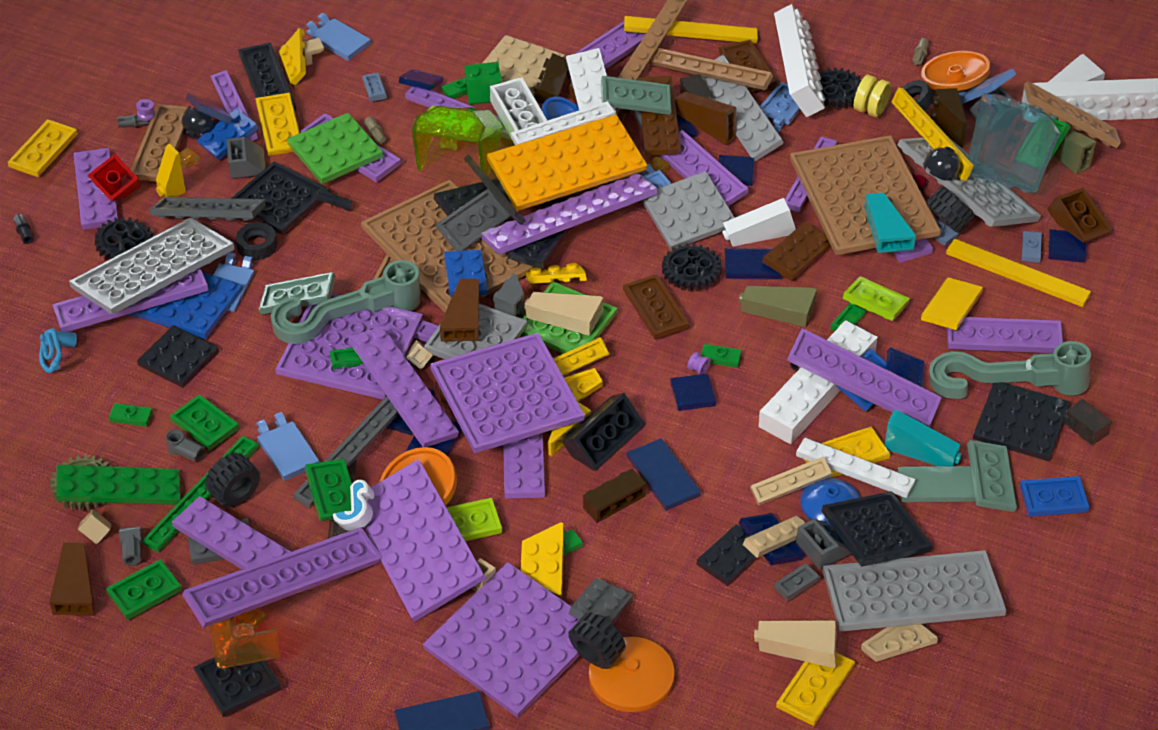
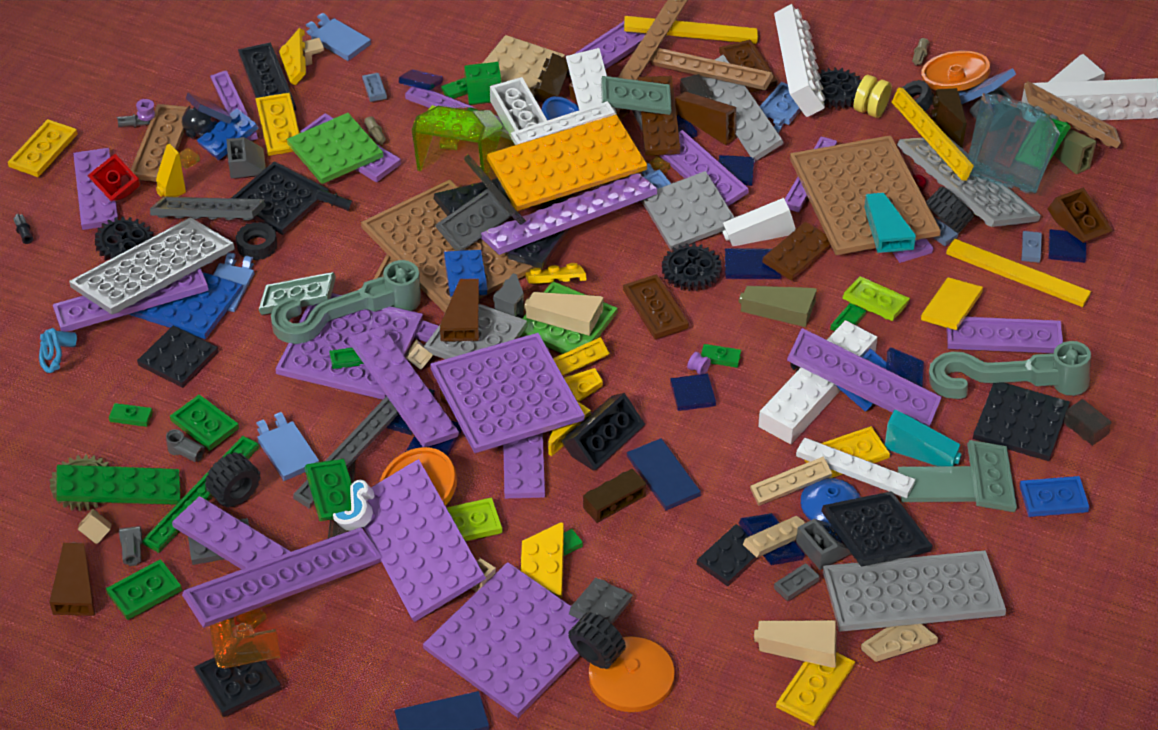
black cylinder [923,147,960,181] -> none

